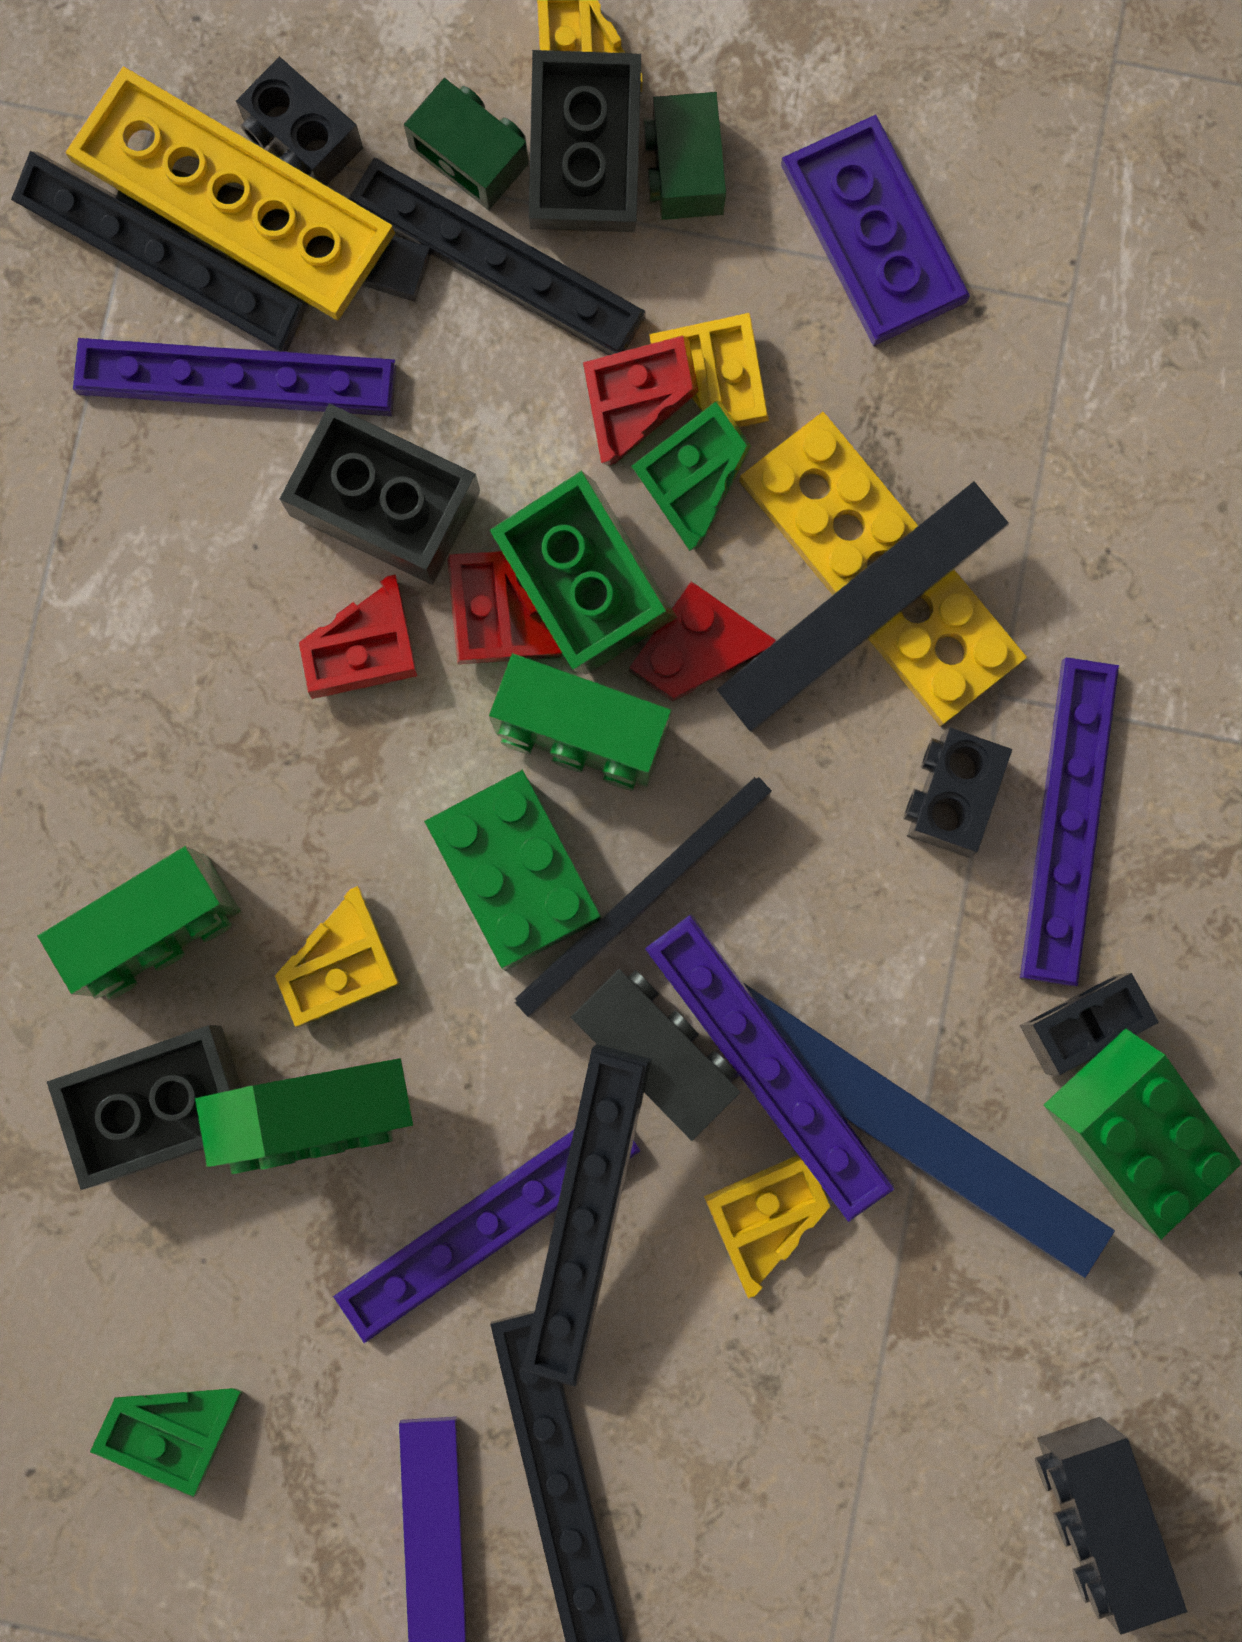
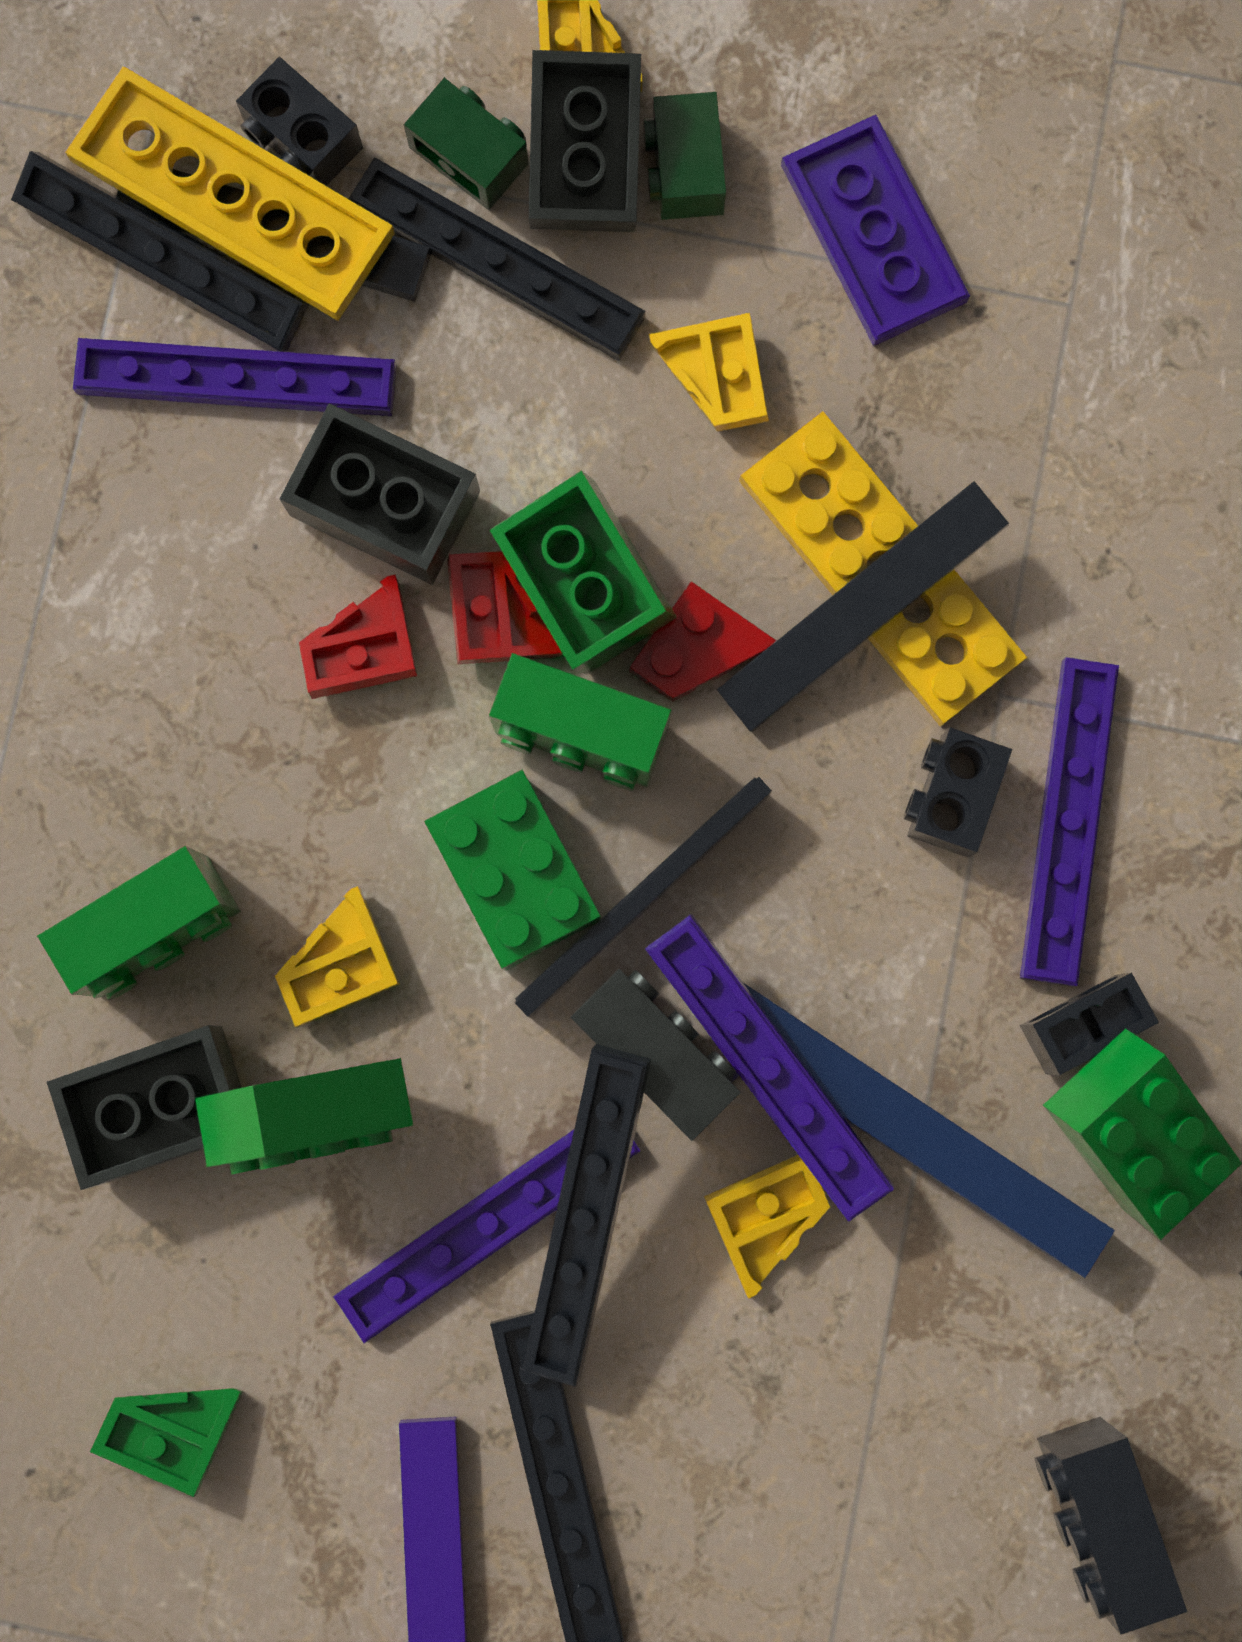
red wing [583,335,699,466] -> none
green wing [631,401,751,551] -> none

